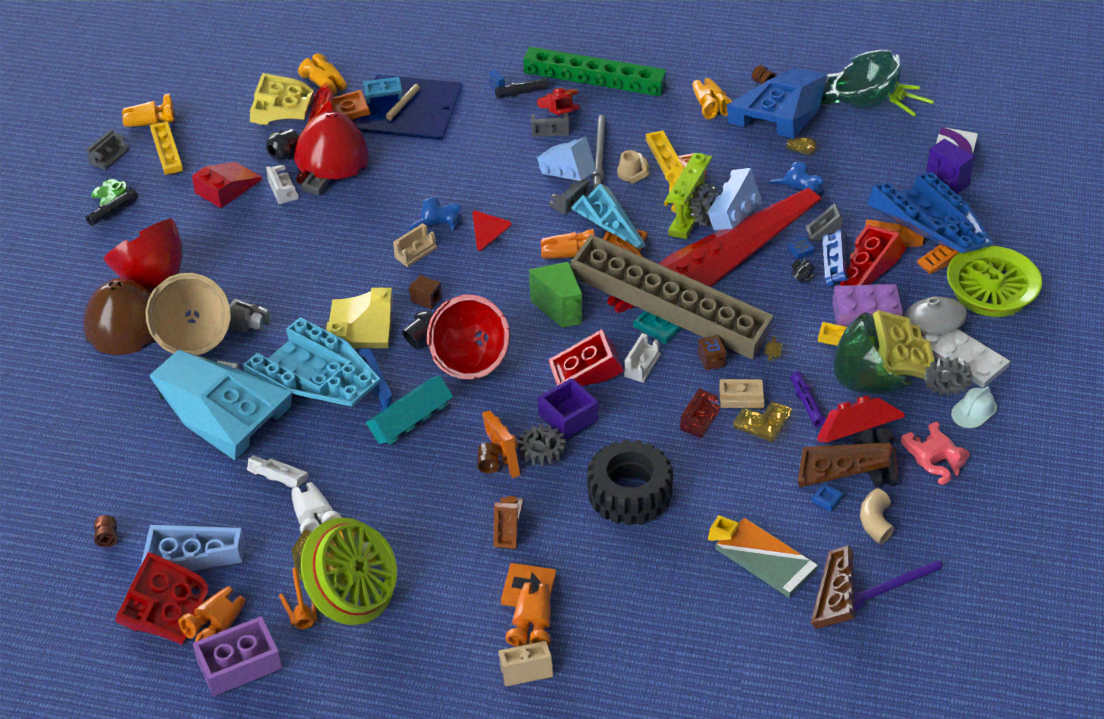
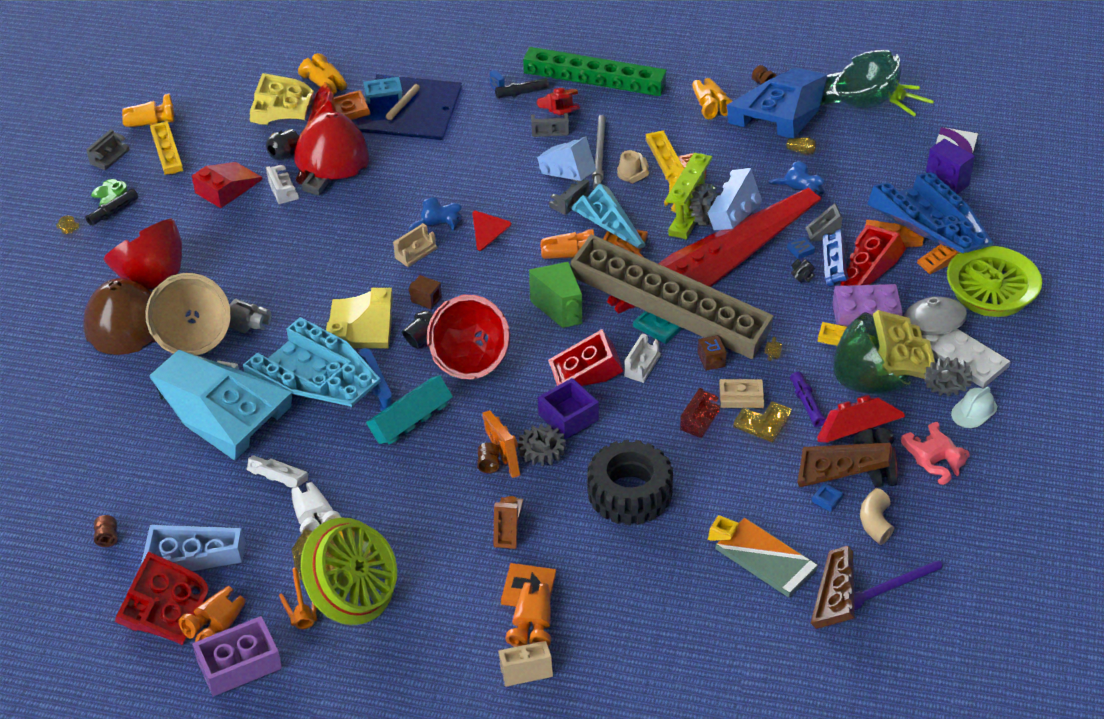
none -> clear yellow plate [56,215,80,234]

